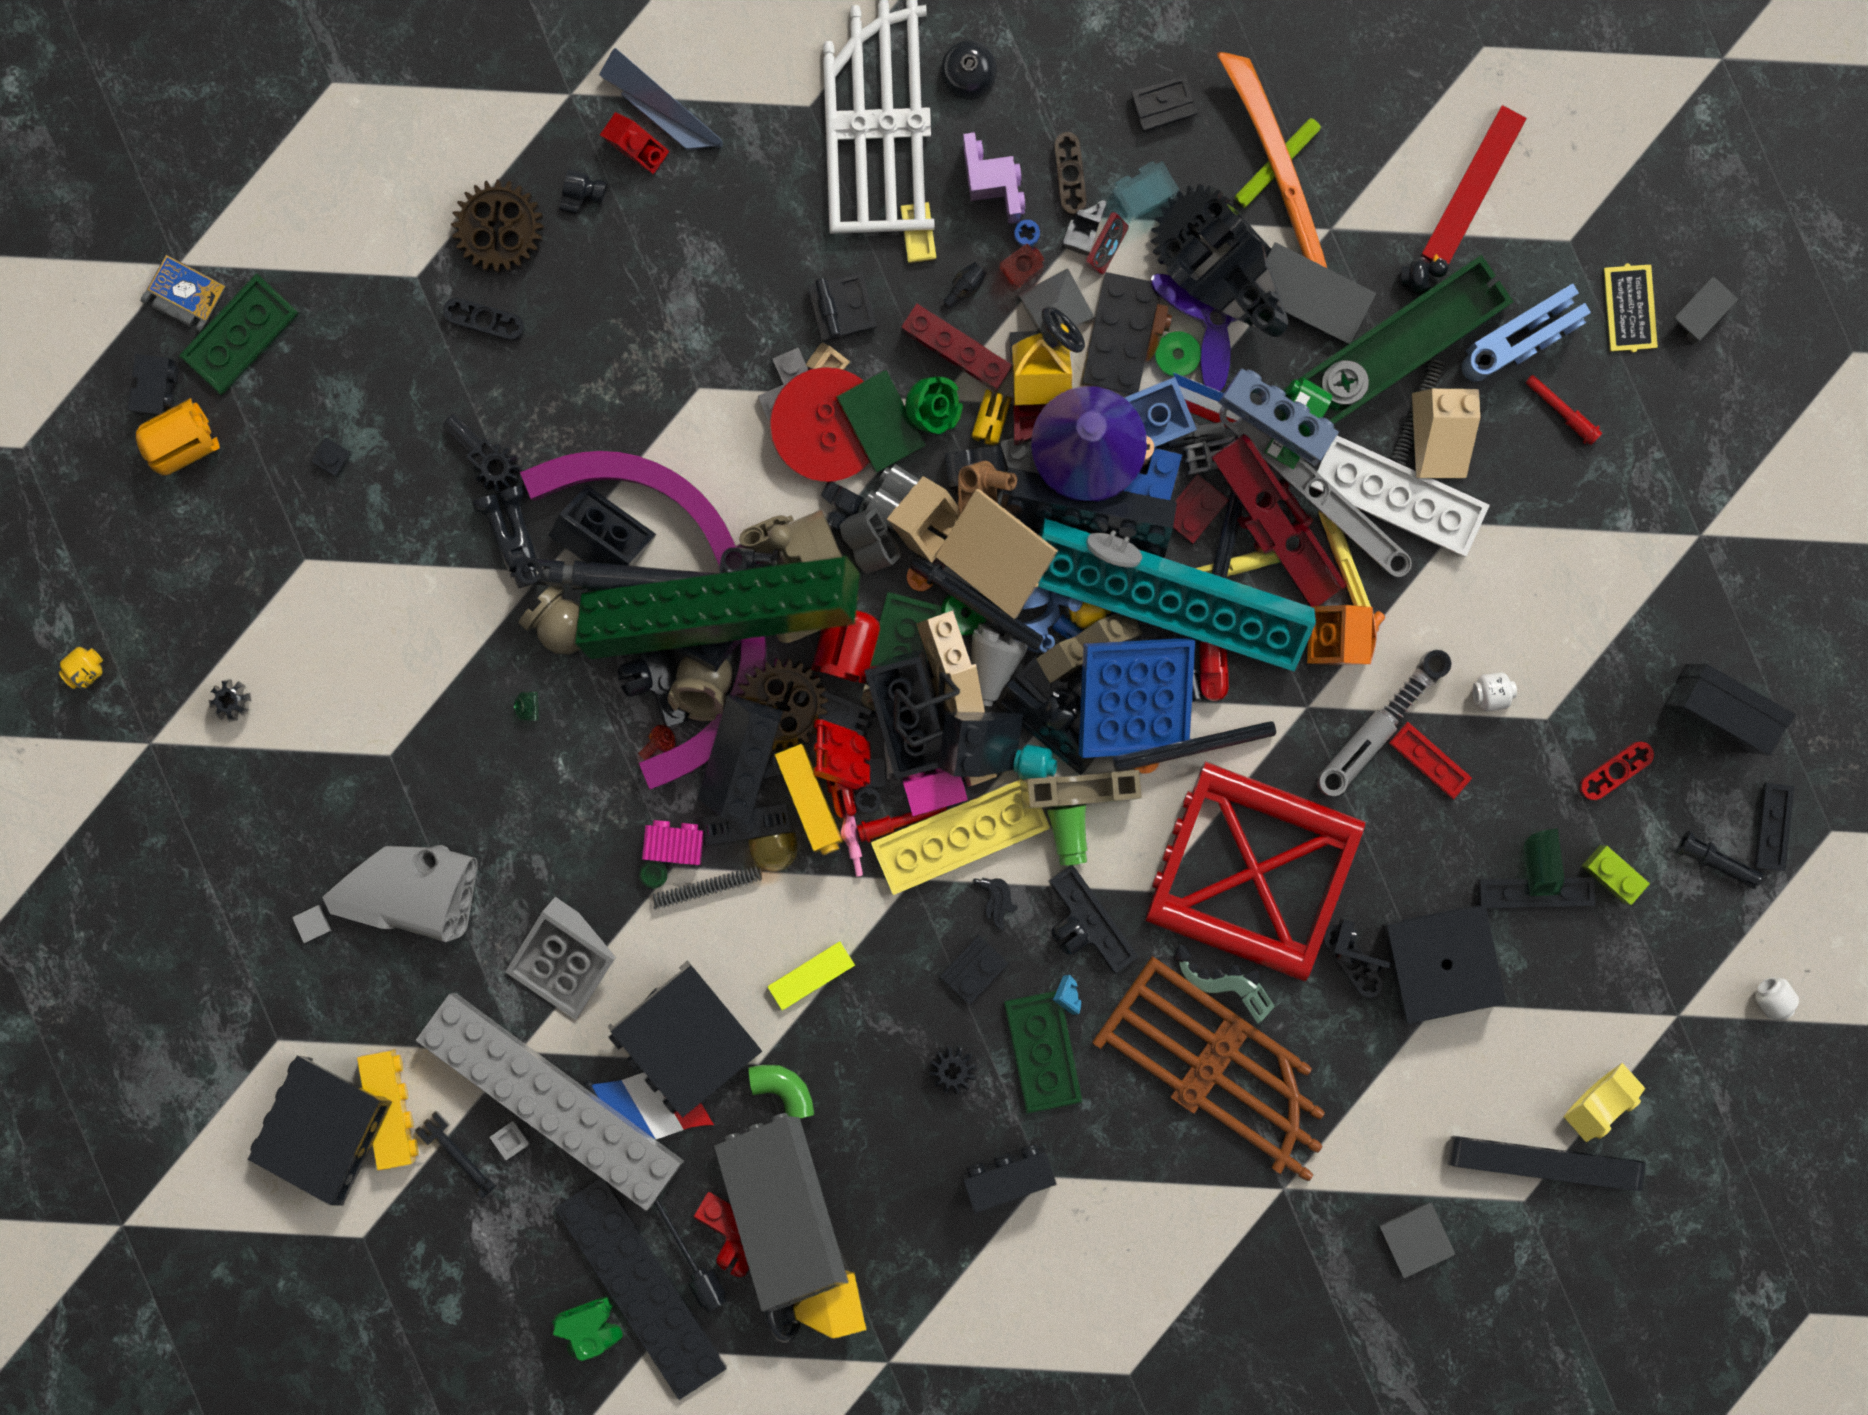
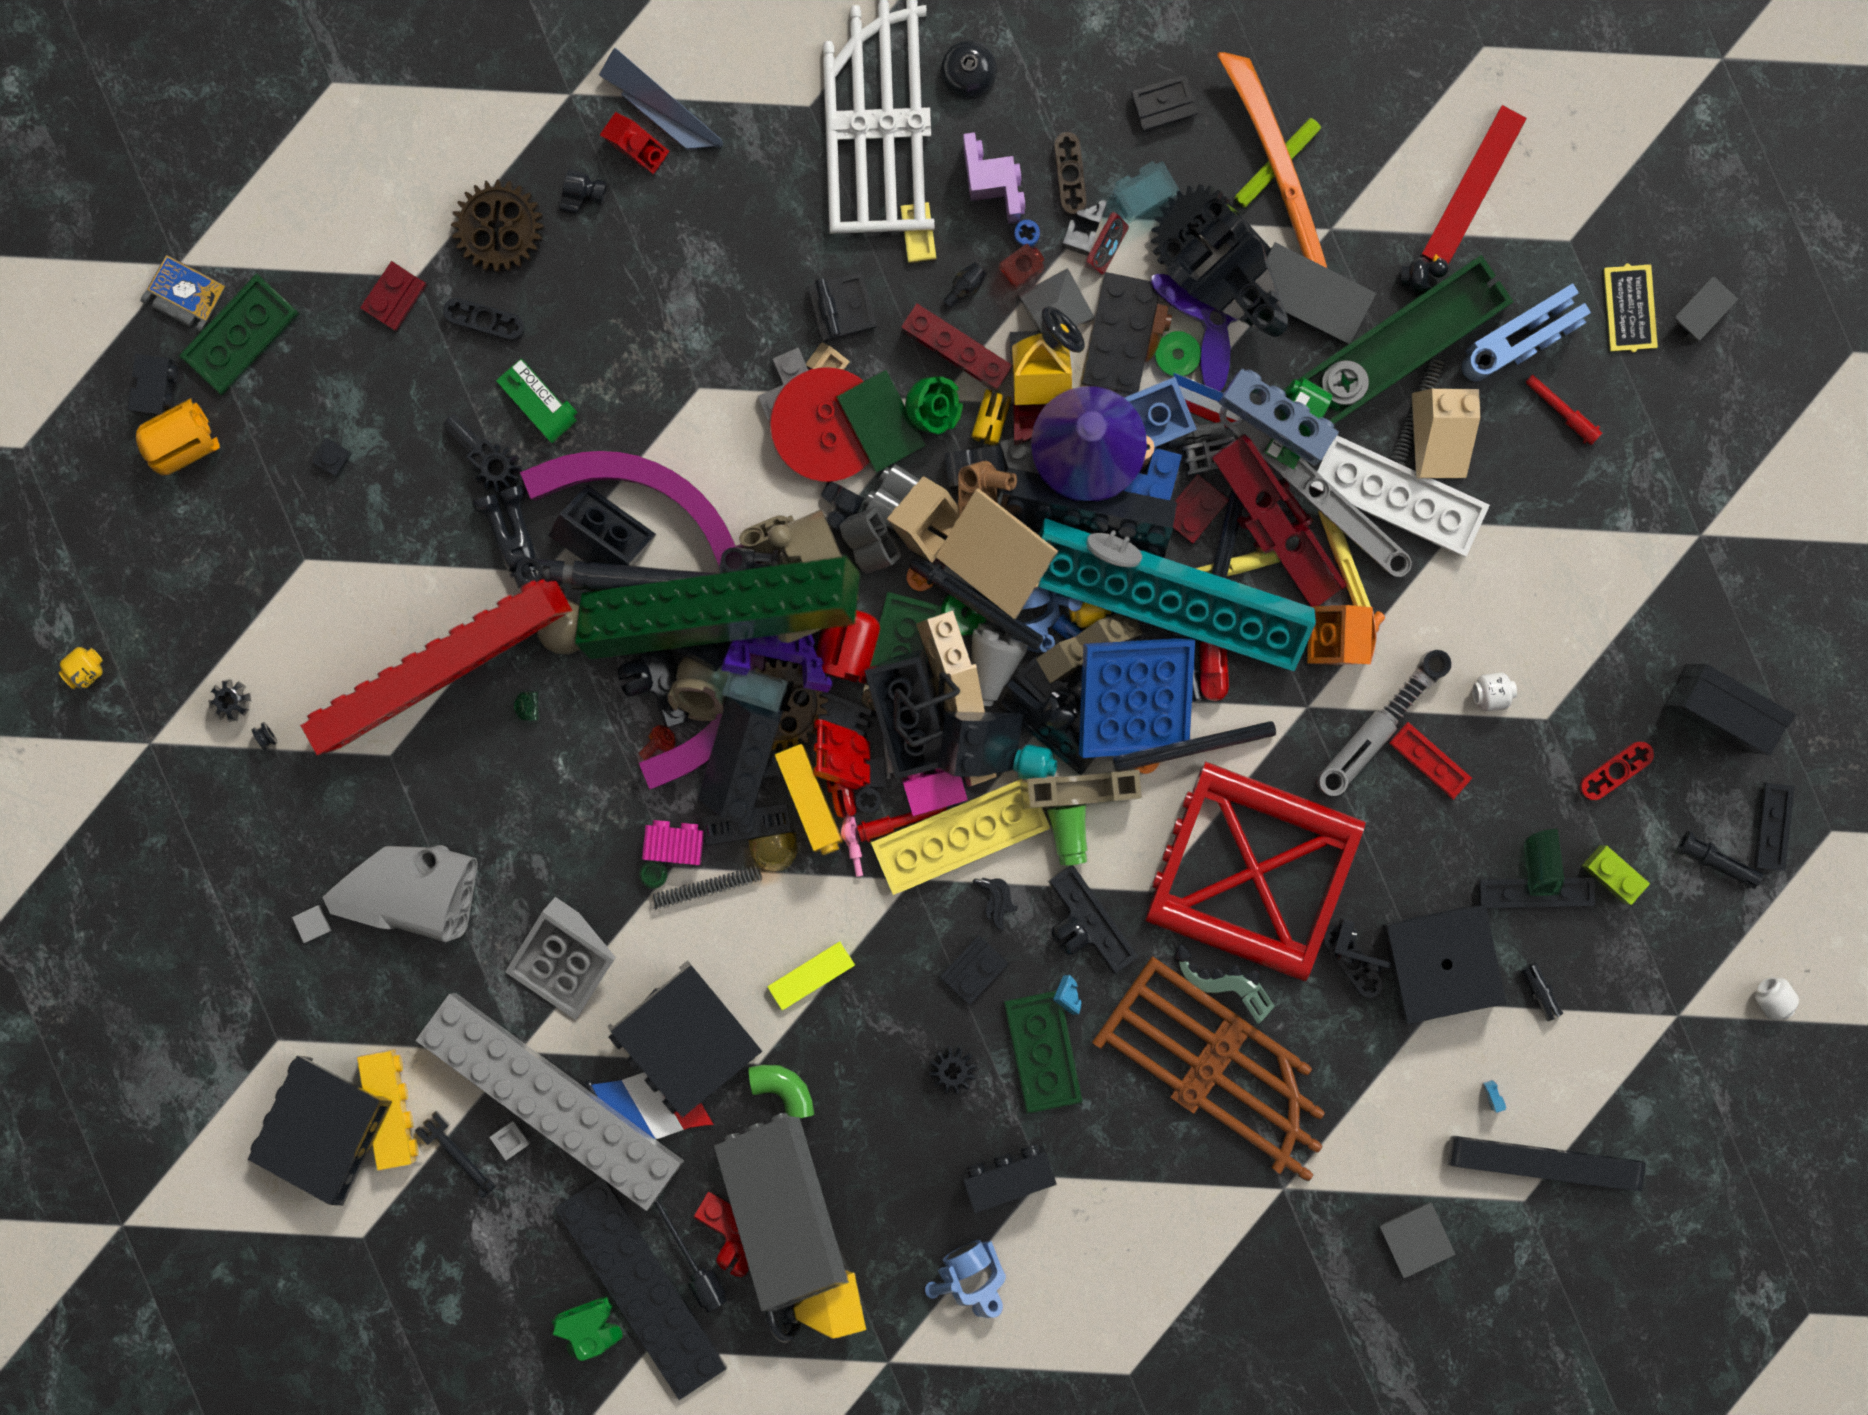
light yellow brick [1563,1063,1645,1142] -> none
none -> black bush [251,722,278,751]
none -> red brick [300,579,573,755]
none -> dark red plate [360,261,427,331]
none -> green door [496,358,578,443]
none -> dark purple wing [721,634,832,693]
none -> clear light blue brick [722,670,788,712]
none -> medium blue piece [925,1240,1006,1318]
none -> dark azure tile [1483,1080,1506,1113]
none -> black pin [1521,962,1563,1021]

